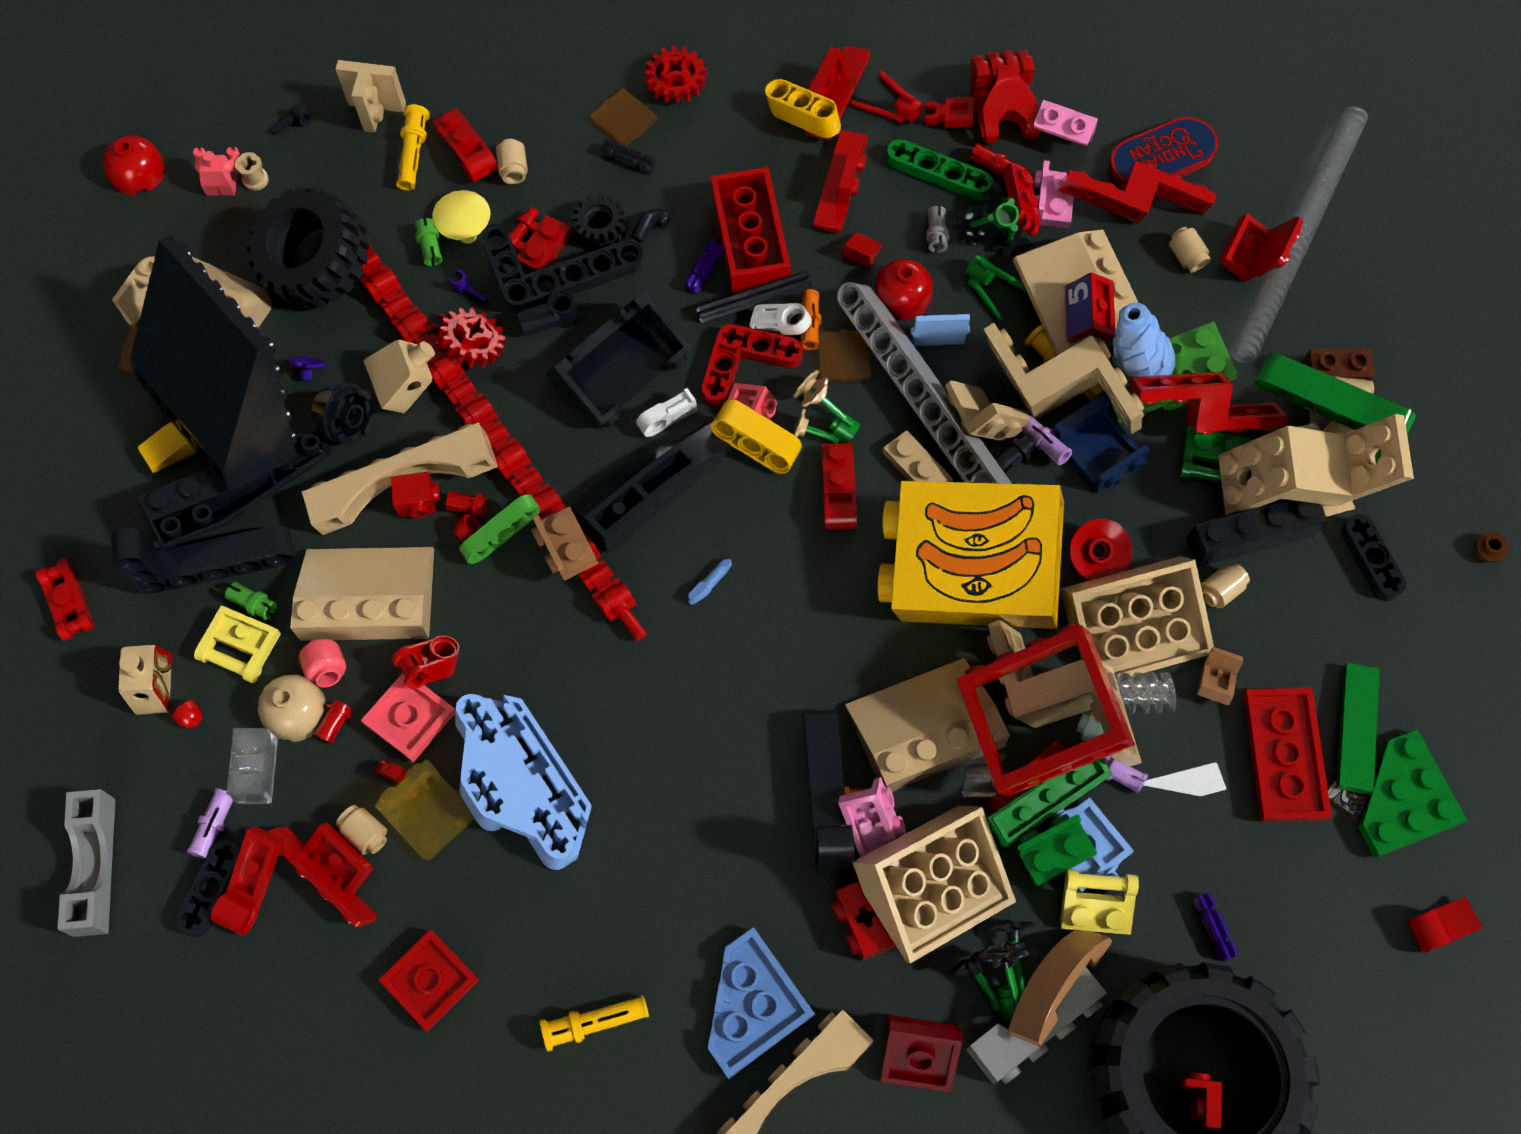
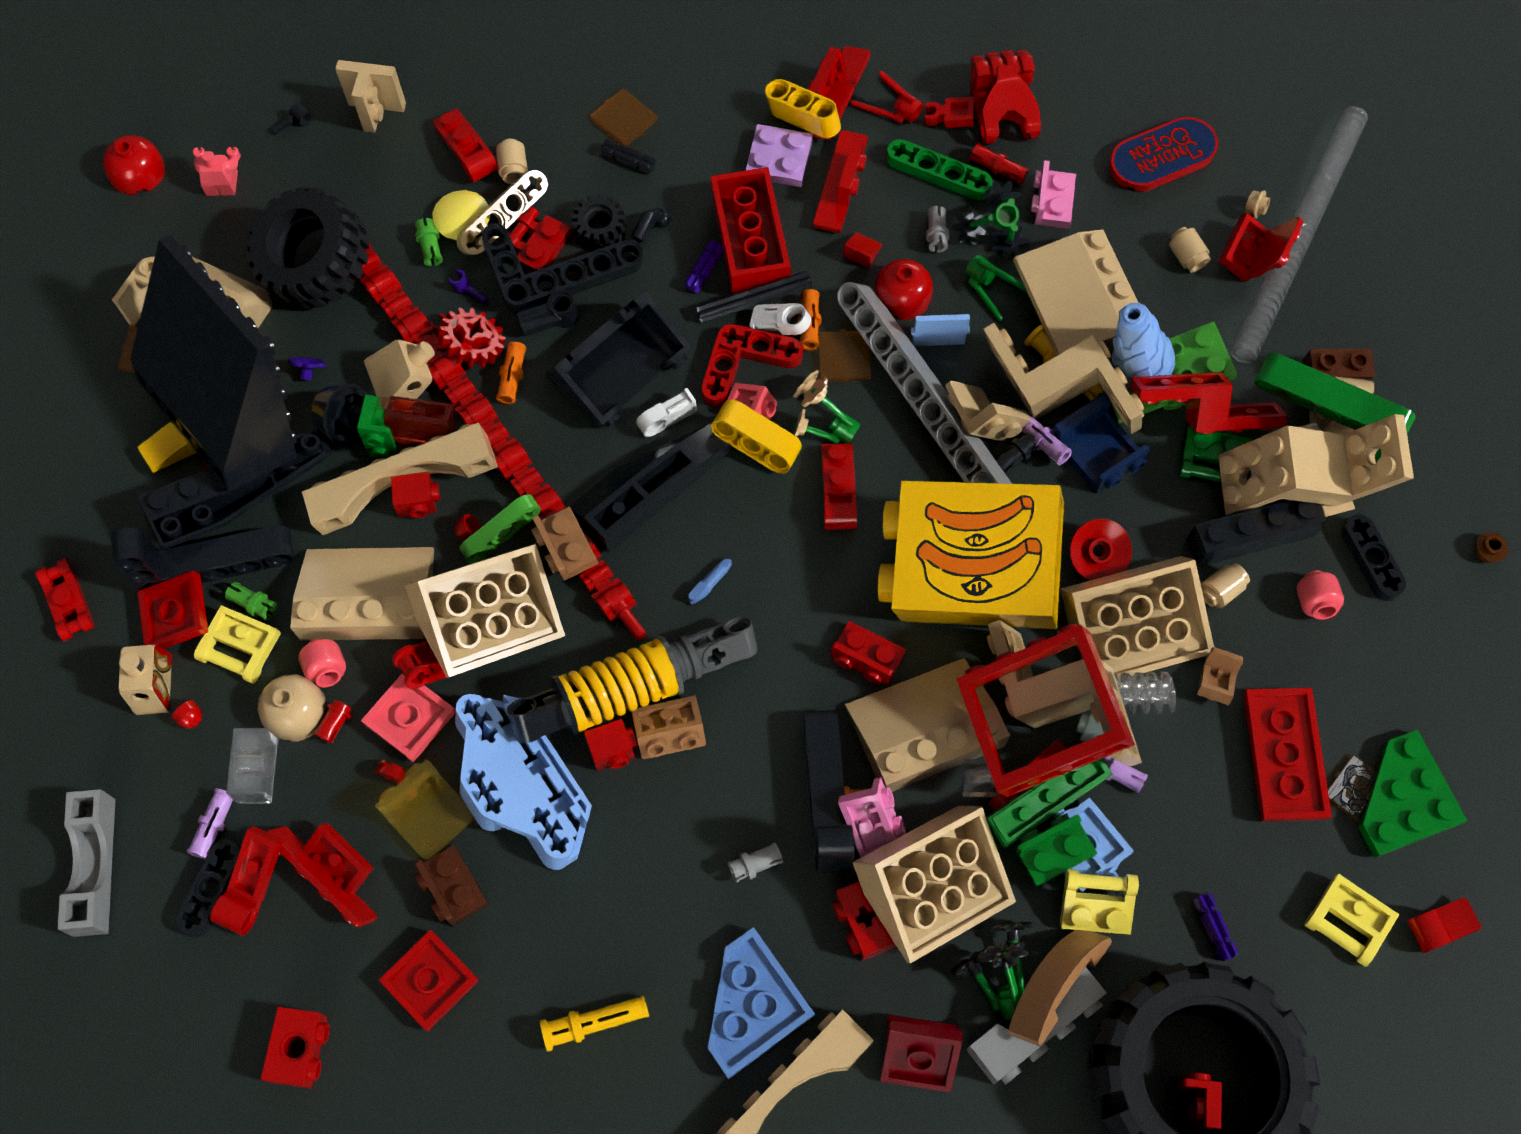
tan bush [235,152,269,191] -> none
tan brick [336,805,387,855] -> none
yellow pin [396,104,430,191] -> none
red pin [446,491,488,518] -> none
red gear [645,45,707,104] -> none
tan hinge [883,430,954,482] -> none
red hinge [1002,163,1041,236] -> none
bright pink bracket [1033,100,1098,146] -> none
red bracket [1058,161,1217,224] -> none
panel [1065,272,1116,343] -> none
white sticker [1143,762,1226,796] -> none
green tile [1336,662,1380,795] -> none
none -> red plate [138,570,208,649]
none -> red brick [260,1007,330,1089]
none -> green bracket [357,394,399,460]
none -> clear red brick [384,396,454,445]
none -> tan slope [405,544,565,678]
none -> copper bracket [414,845,489,926]
none -> tan beam [456,170,548,255]
none -> orange pin [496,342,527,405]
none -> piece [507,616,758,743]
none -> red brick [584,719,638,771]
none -> medium nougat bracket [632,695,706,759]
none -> light grey pin [728,842,783,883]
none -> lavender plate [746,124,813,187]
none -> red bracket [830,621,906,686]
none -> tan plate [1245,190,1270,219]
none -> coral head [1296,570,1344,620]
none -> light yellow plate [1304,874,1400,967]

